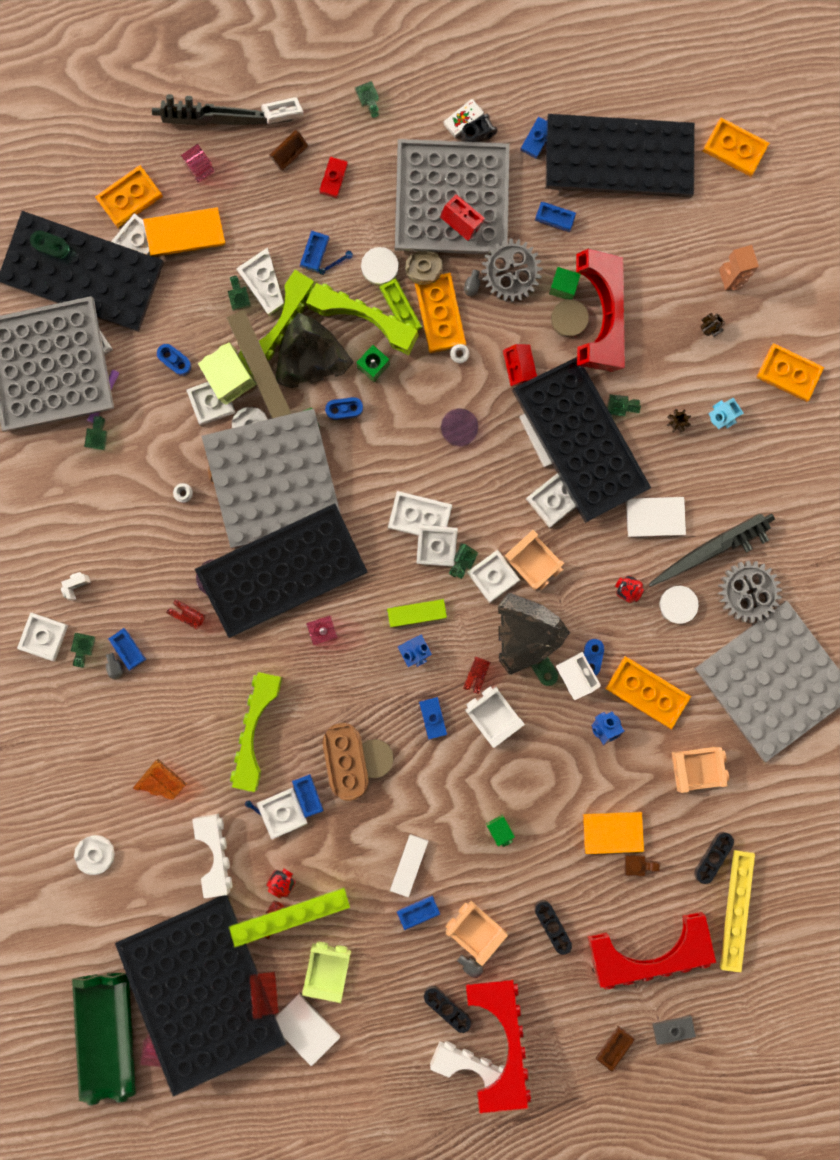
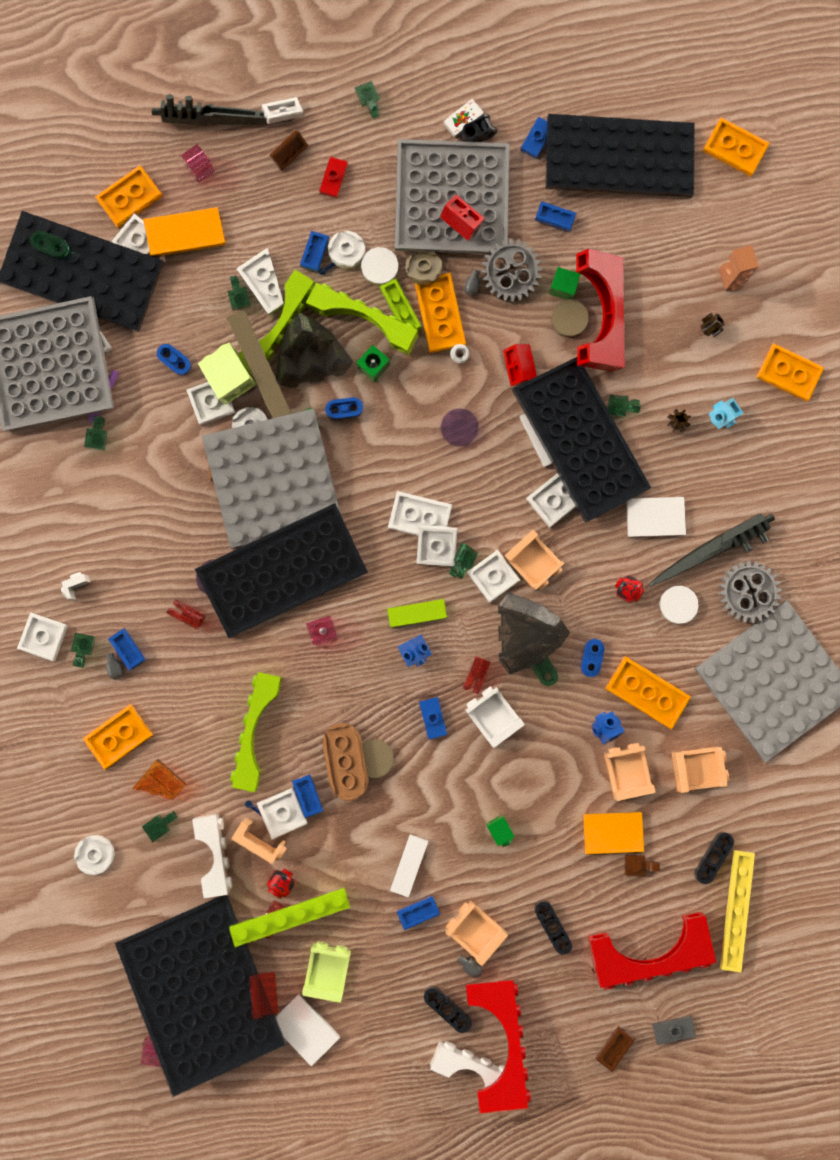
dark green cylinder [72,973,136,1106] -> none
white plate [173,483,193,503] -> none
white brick [556,652,601,700] -> none
none -> light orange tile [82,704,154,770]
none -> clear green plate [142,811,178,842]
none -> light nougat panel [231,817,287,864]
none -> white tile [328,231,365,268]
none -> light nougat panel [604,743,656,801]

